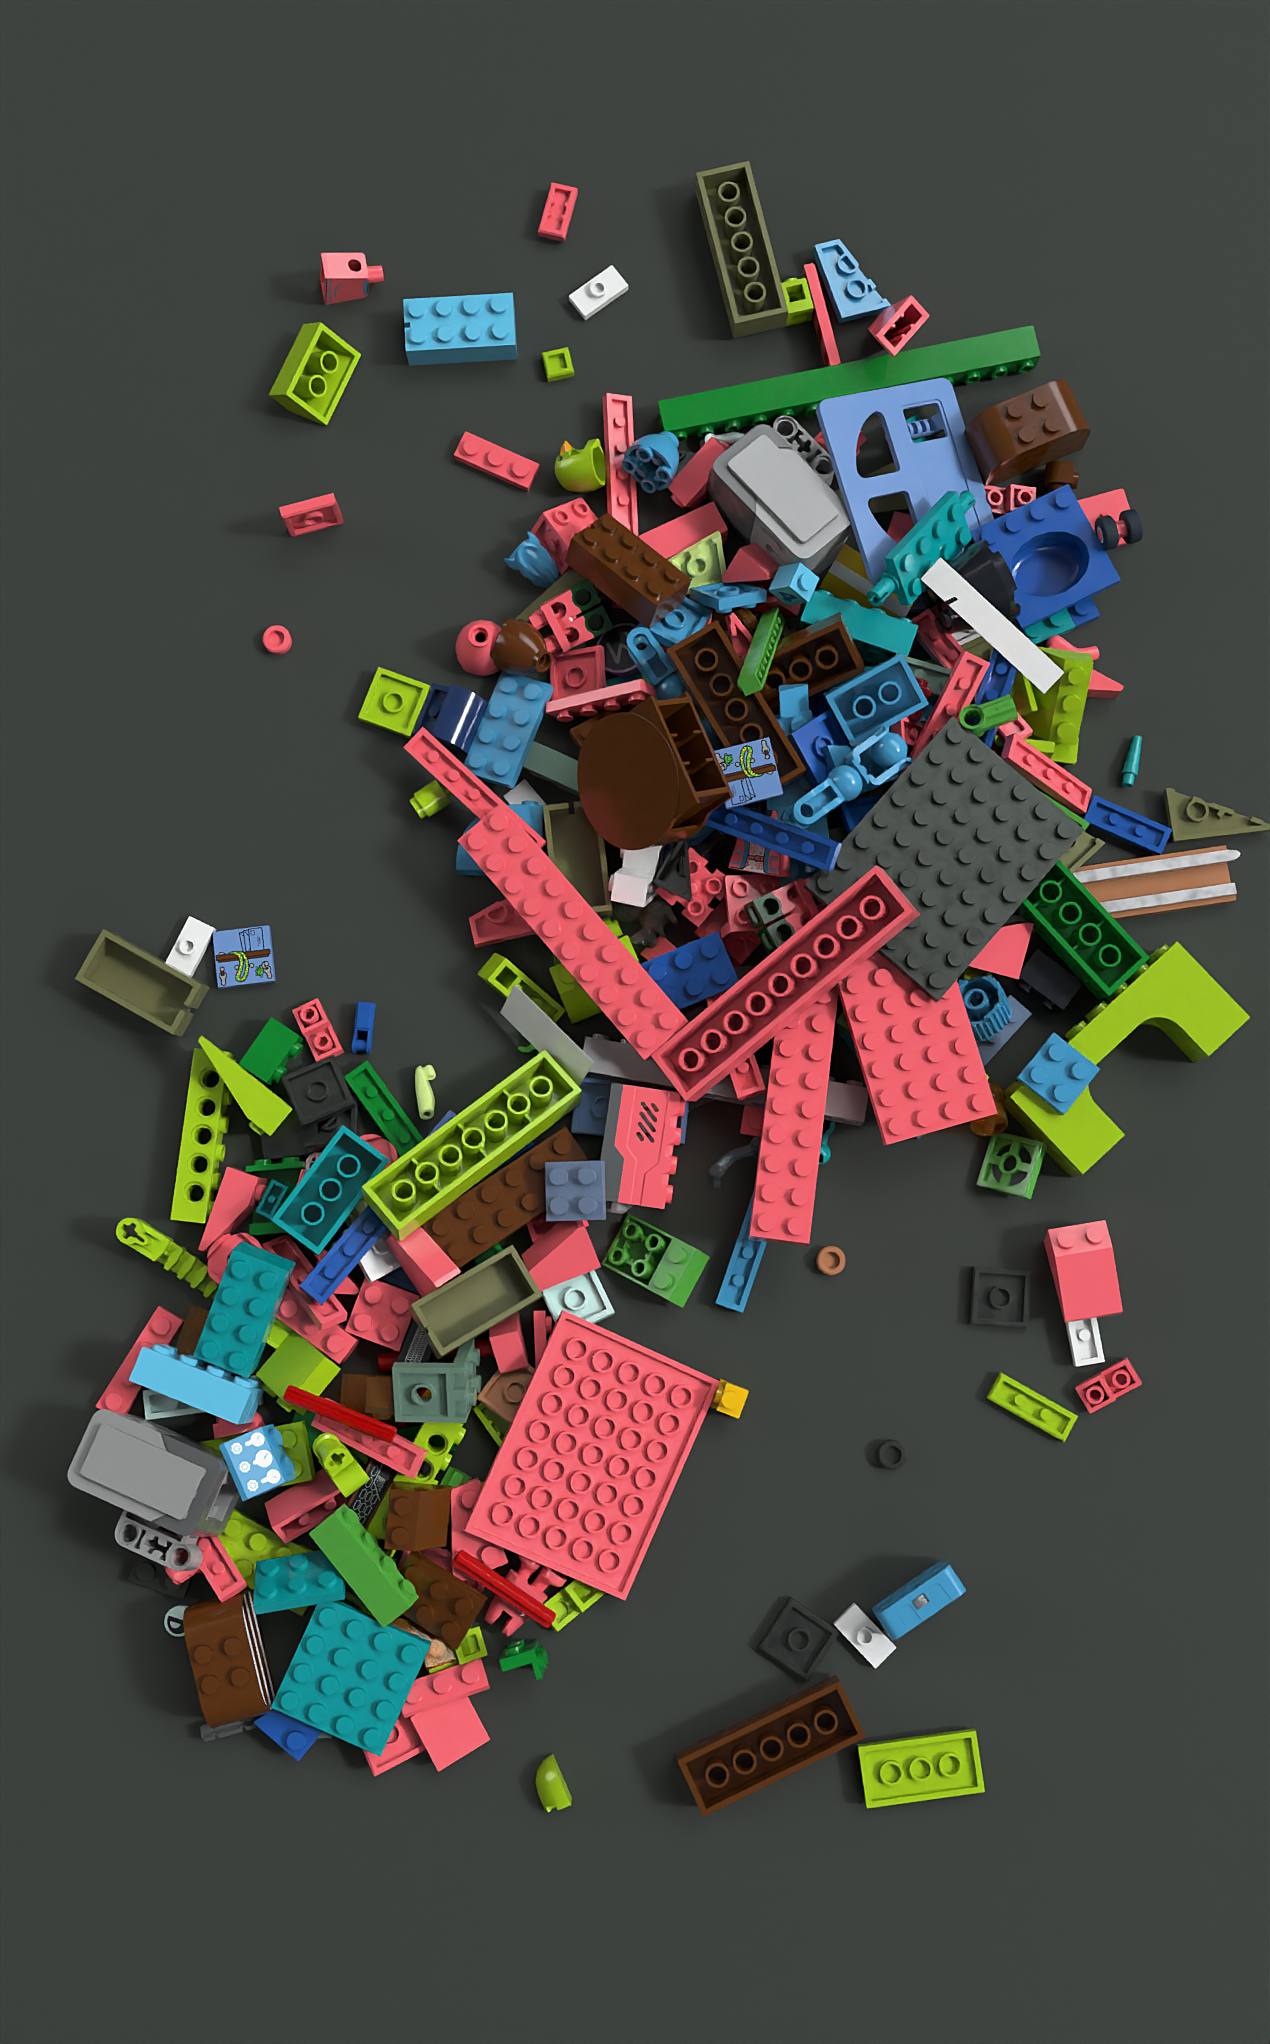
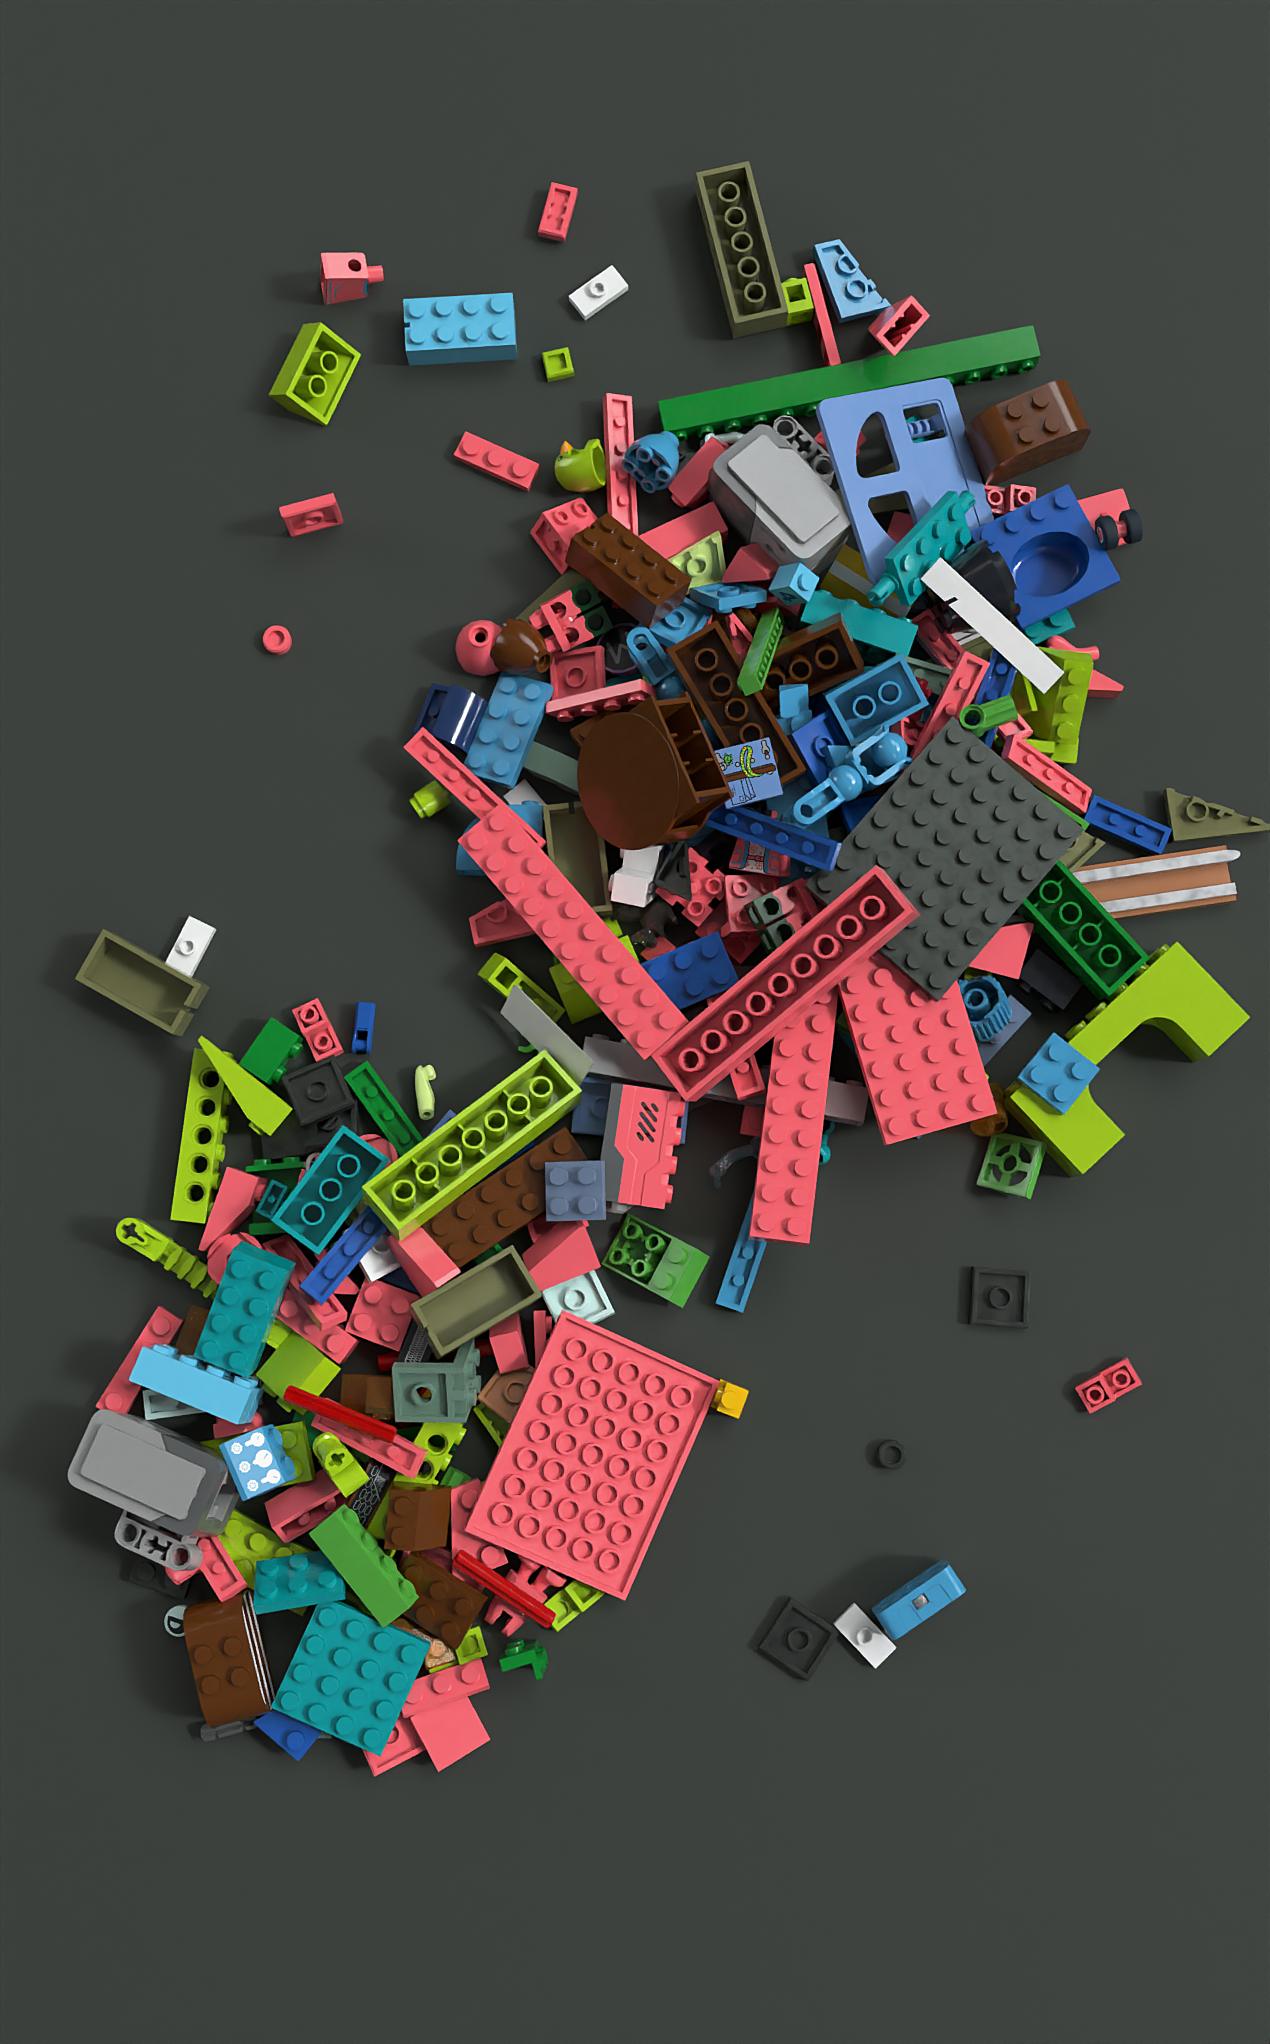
medium blue tile [212,925,276,989] -> none
lime plate [358,667,431,739] -> none
dark azure piece [504,531,559,588] -> none
lime brick [535,1753,572,1813] -> none
reddish brown brick [677,1675,866,1817] -> none
nougat tile [816,1246,846,1275] -> none
lime plate [857,1728,985,1808] -> none
lime tile [986,1372,1078,1442] -> none
reddish brown plate [1043,460,1079,493] -> none
coral slope [1044,1220,1123,1323] -> none
white plate [1066,1318,1105,1367] -> none
blue plate [1067,597,1100,629] -> none
teal animal [1121,735,1142,787] -> none

